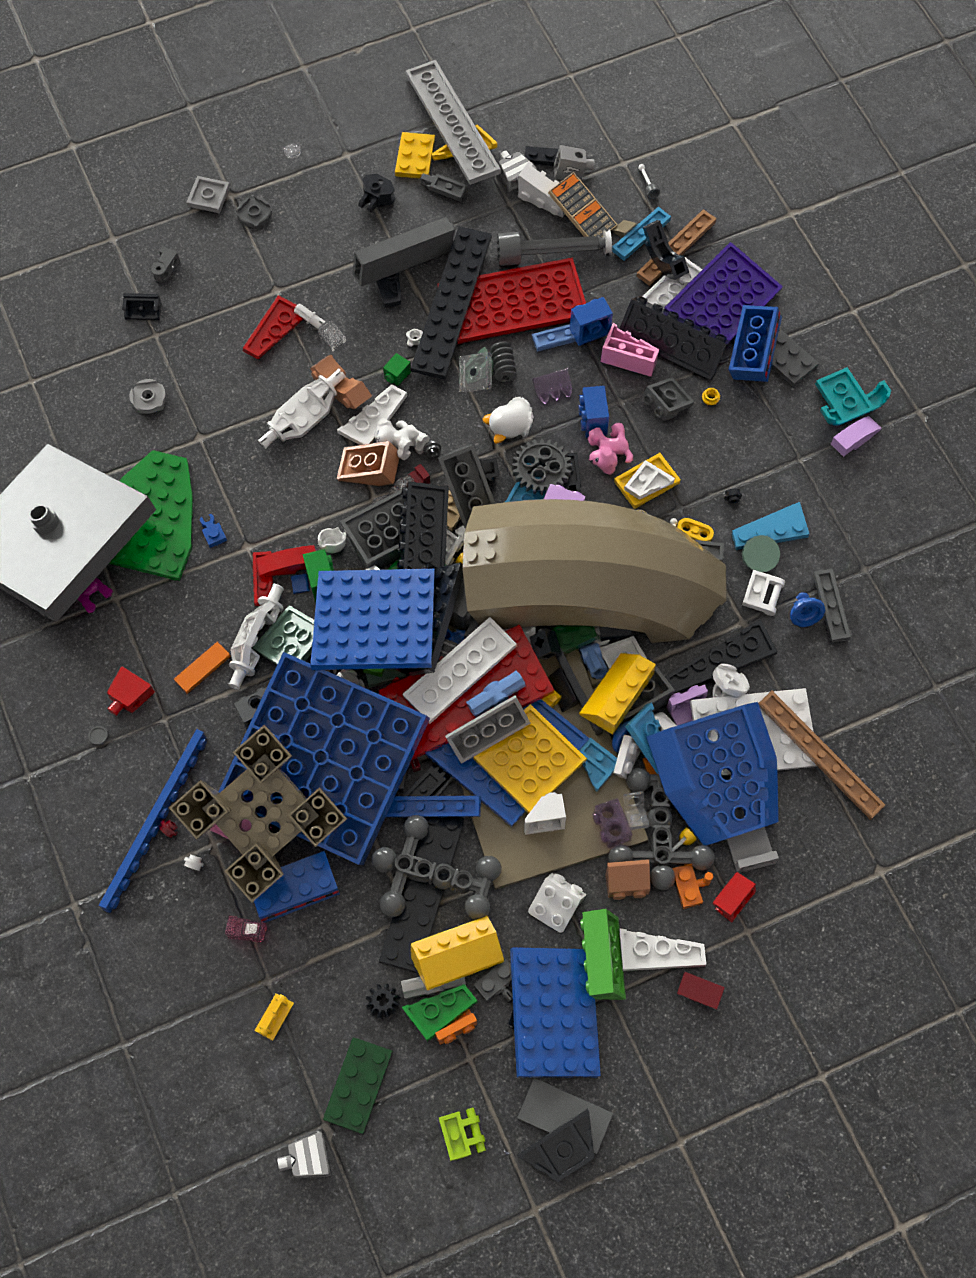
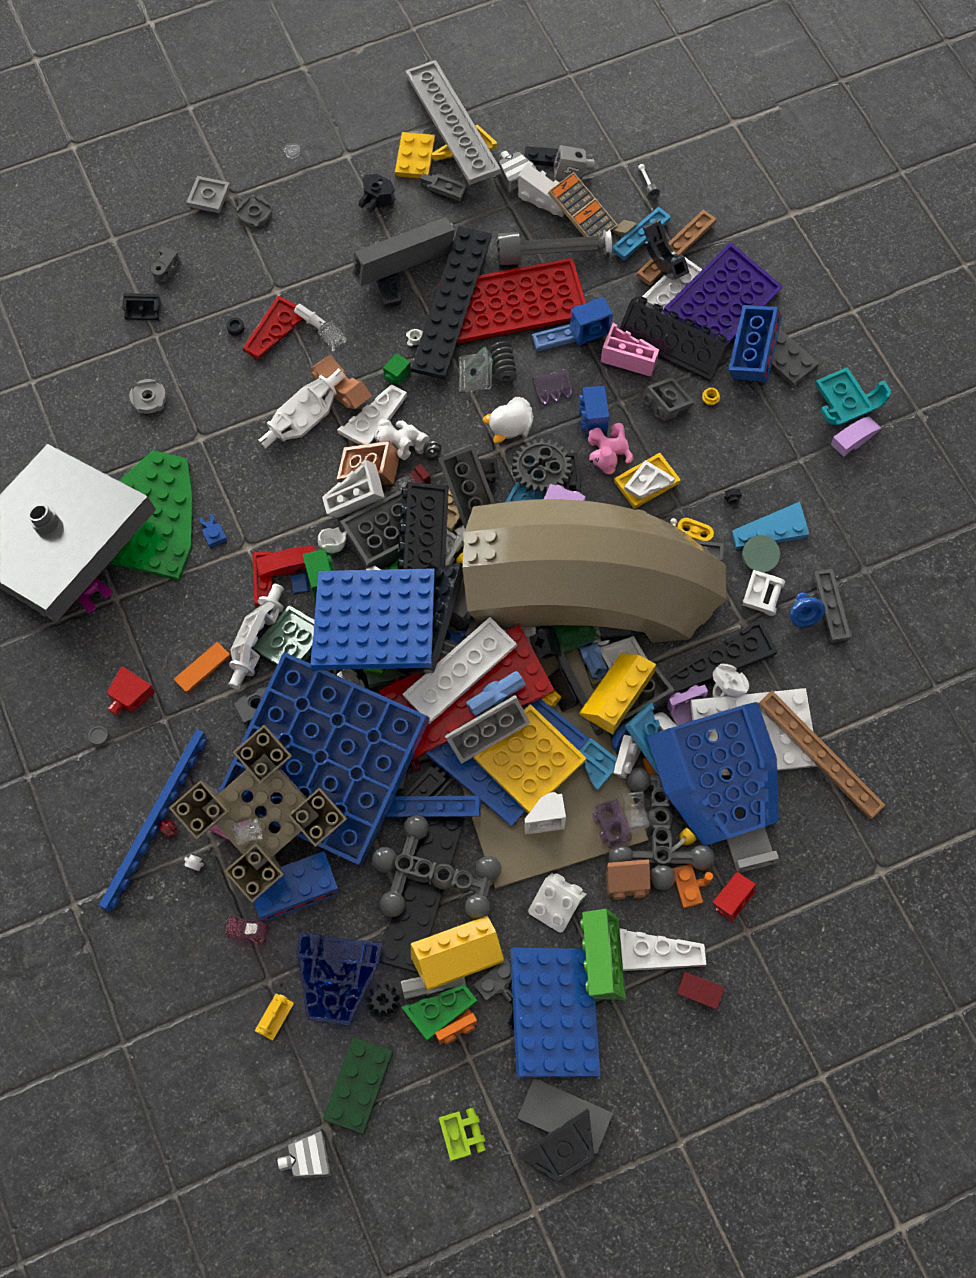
none -> black tile [226,317,245,336]
none -> clear brick [231,819,263,845]
none -> clear blue wedge [296,932,382,1025]
none -> white wedge [322,459,385,518]

